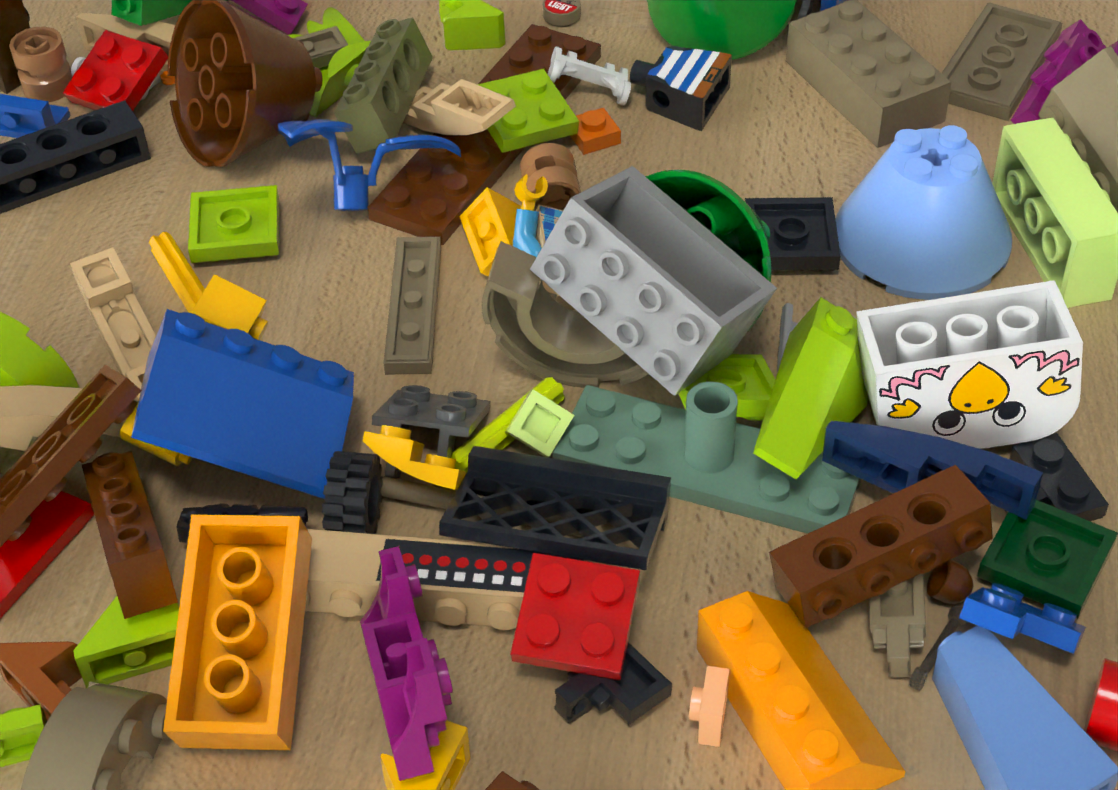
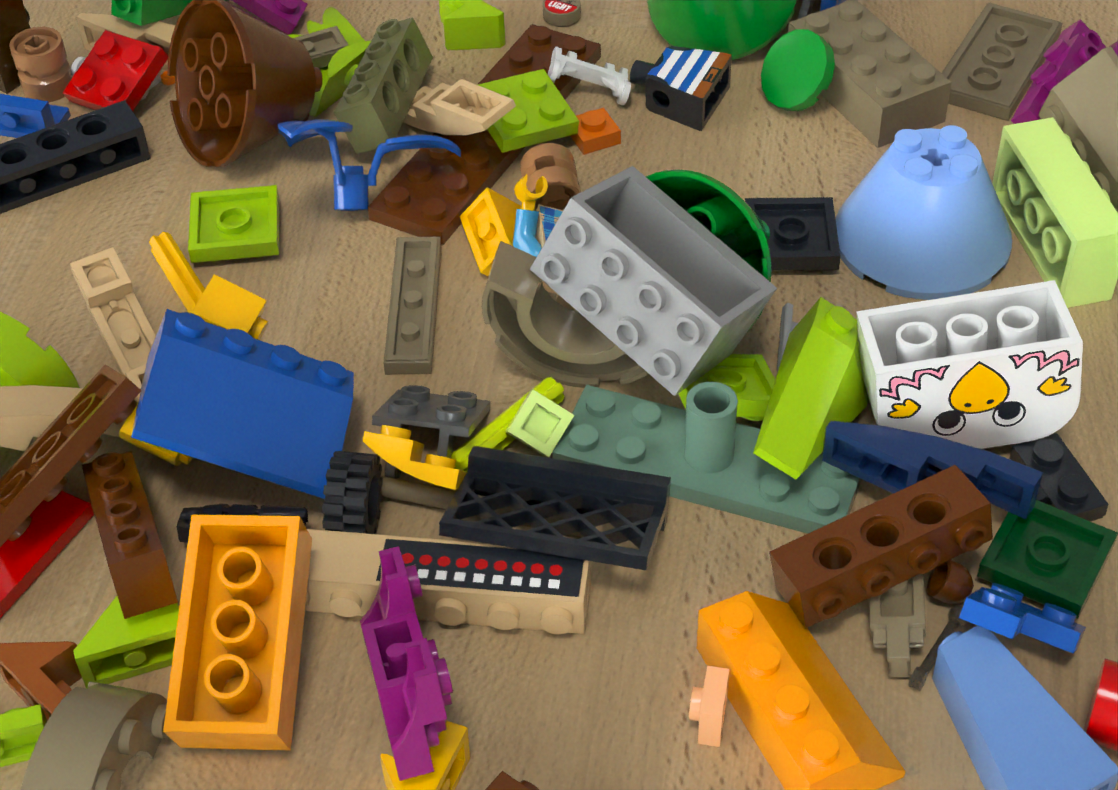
red plate [510,553,640,680] -> none
black hinge [554,642,672,724] -> none
none -> green tile [761,29,835,112]

